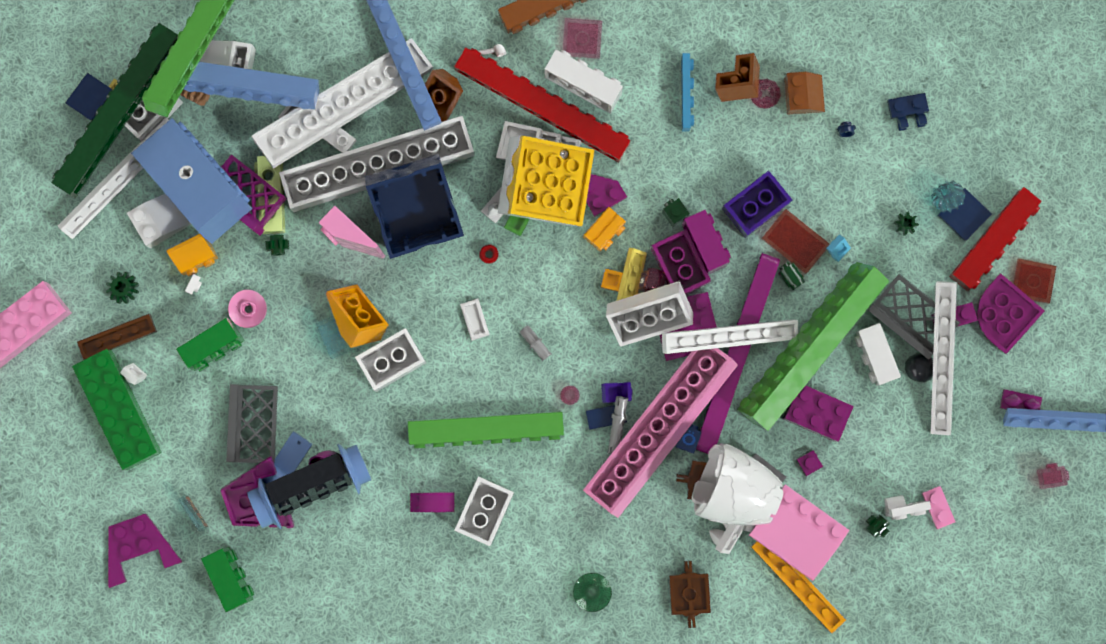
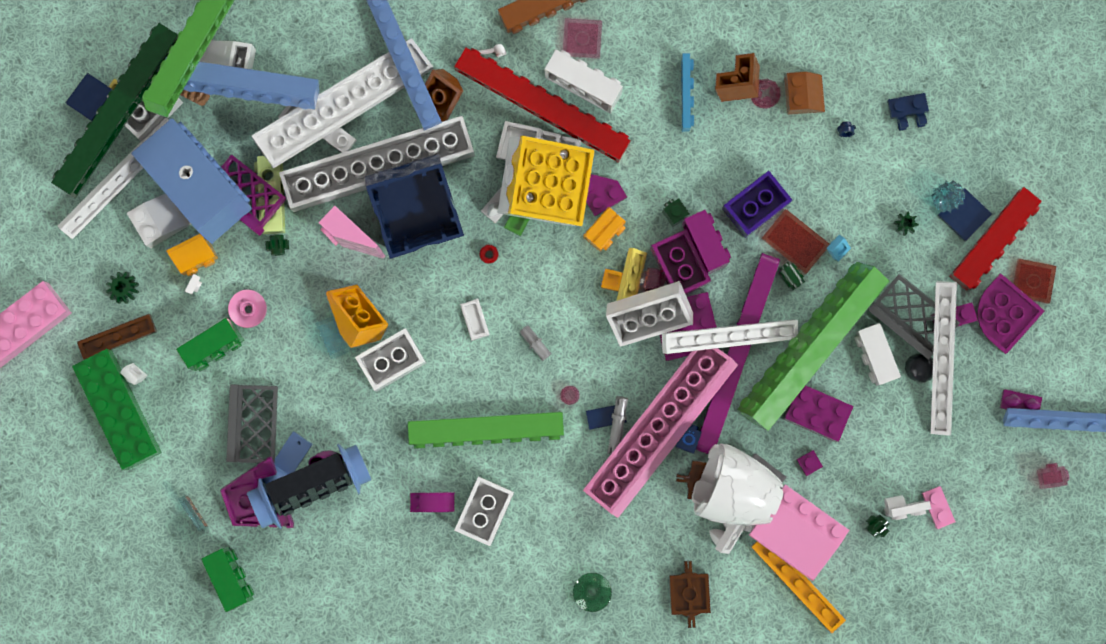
magenta wing [108,513,182,588] -> none
dark purple bracket [601,382,633,403] -> none

